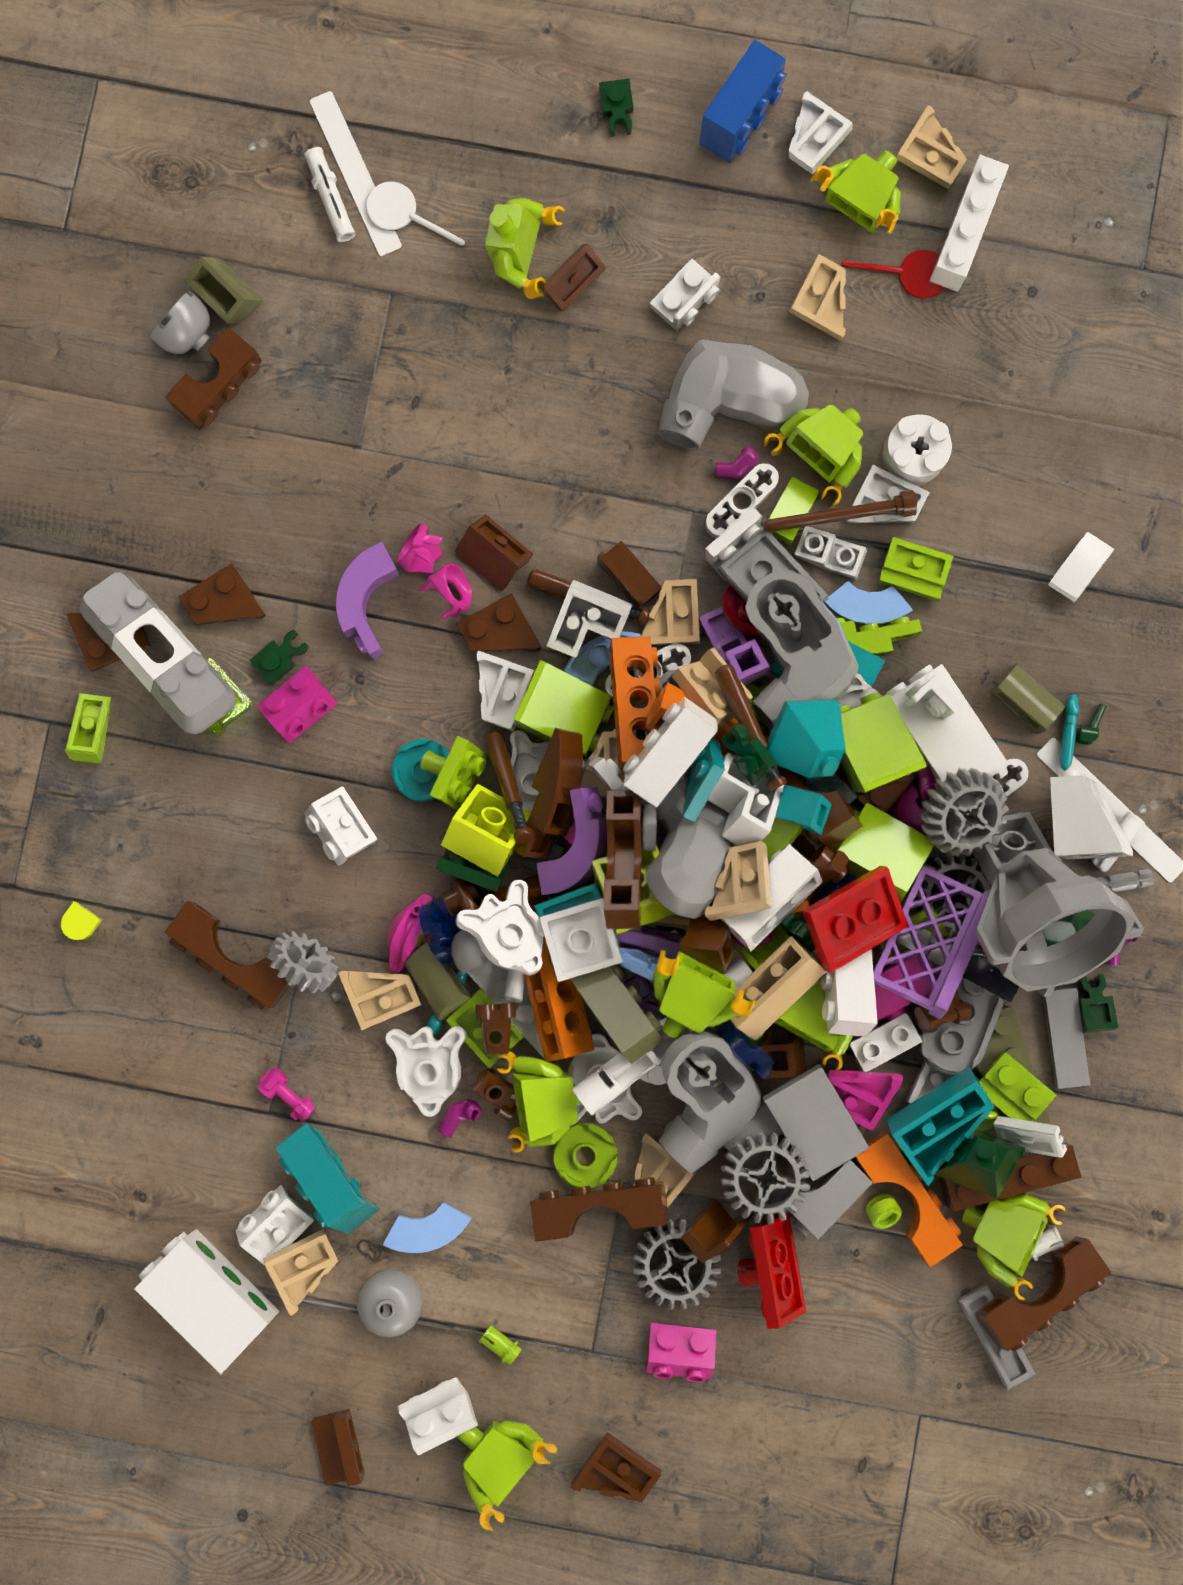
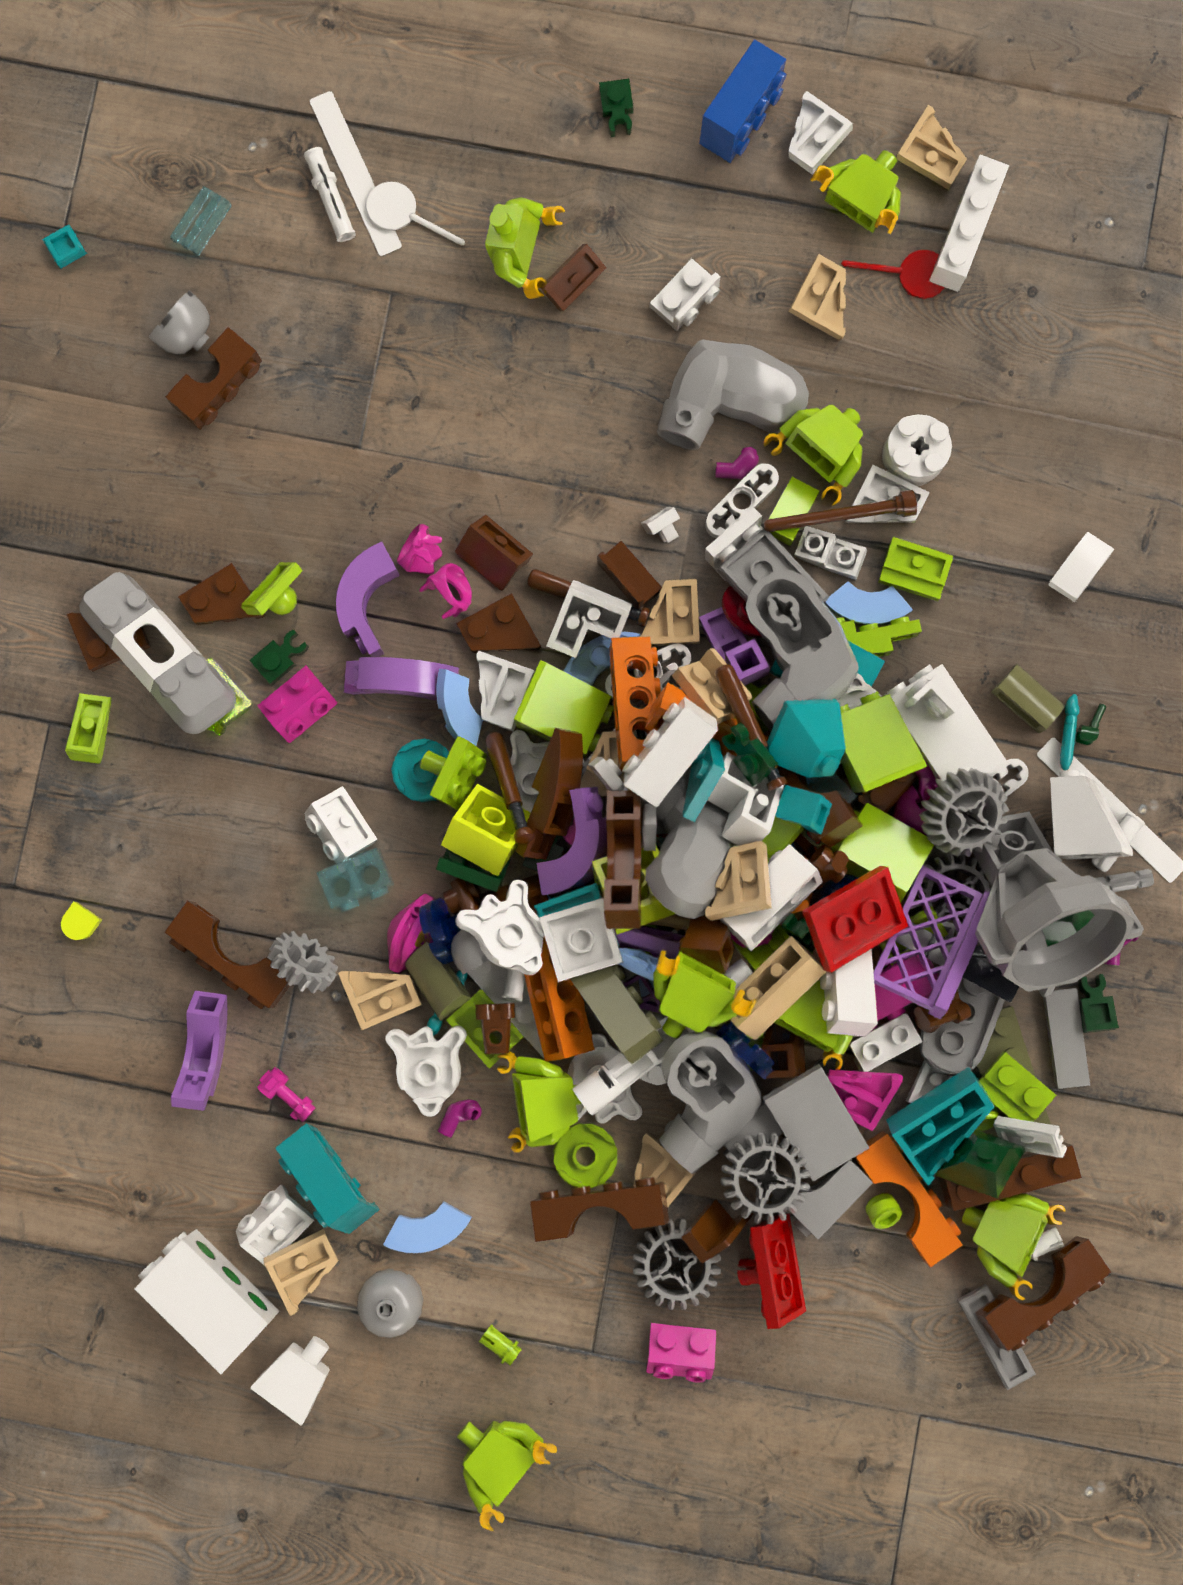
olive brick [184,256,263,324] -> none
reddish brown panel [311,1409,365,1487] -> none
white bracket [398,1378,478,1455] -> none
reddish brown plate [472,1069,517,1121] -> none
reddish brown wing [570,1432,661,1502] -> none
none -> teal tile [42,224,87,269]
none -> clear light blue tile [170,186,232,257]
none -> medium lavender arch [171,991,227,1111]
none -> lime tile [241,562,303,615]
none -> white torso [250,1336,330,1425]
none -> clear light blue brick [317,848,395,912]
none -> medium lavender arch [344,657,459,700]
none -> light blue tile [436,669,483,746]
none -> white tile [641,507,680,543]

